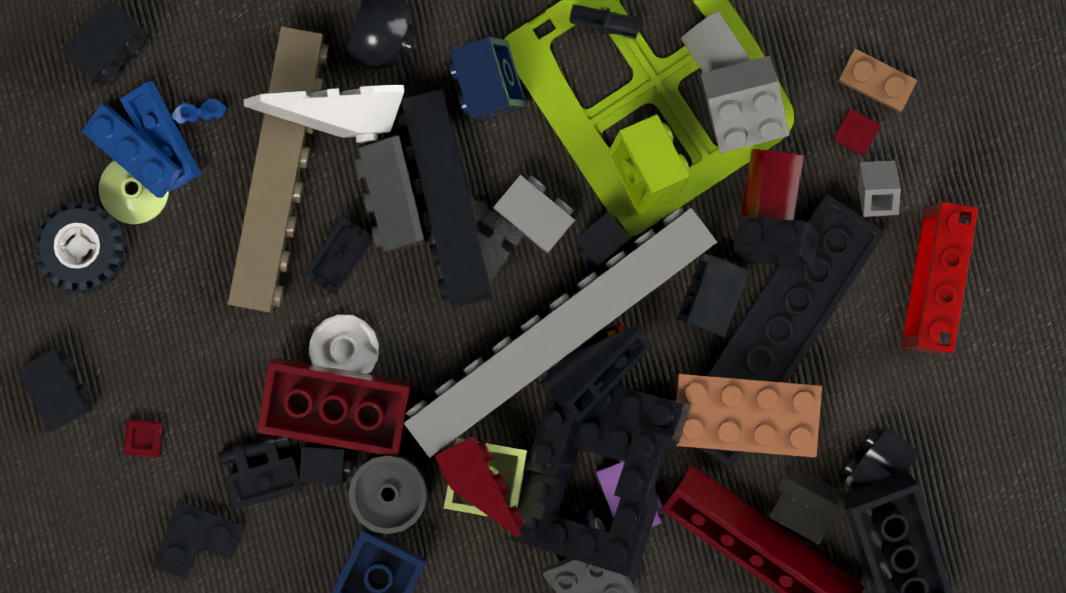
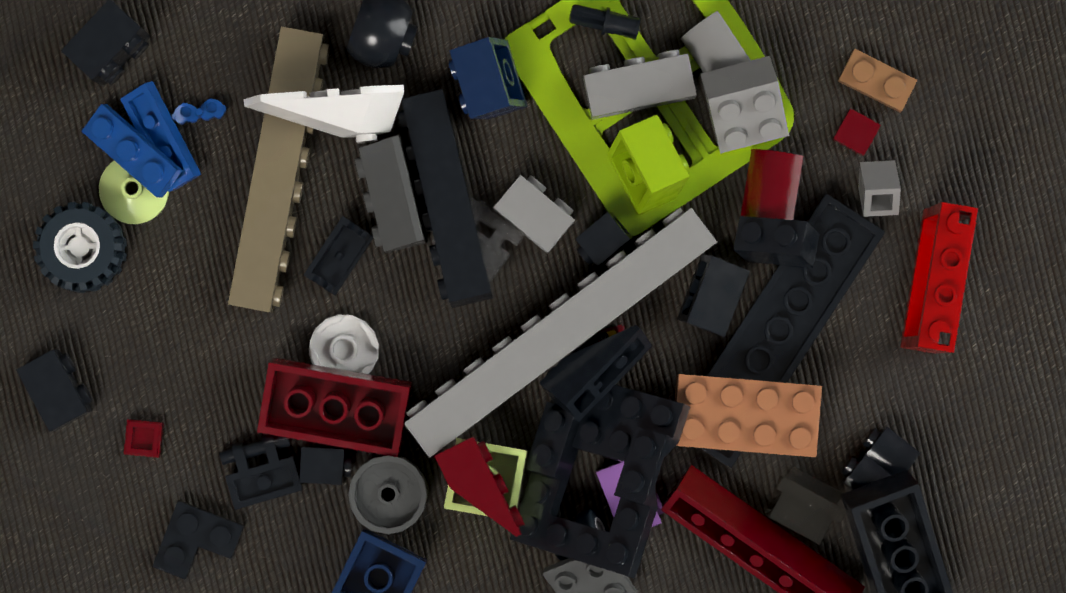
none -> light grey brick [583,50,697,120]

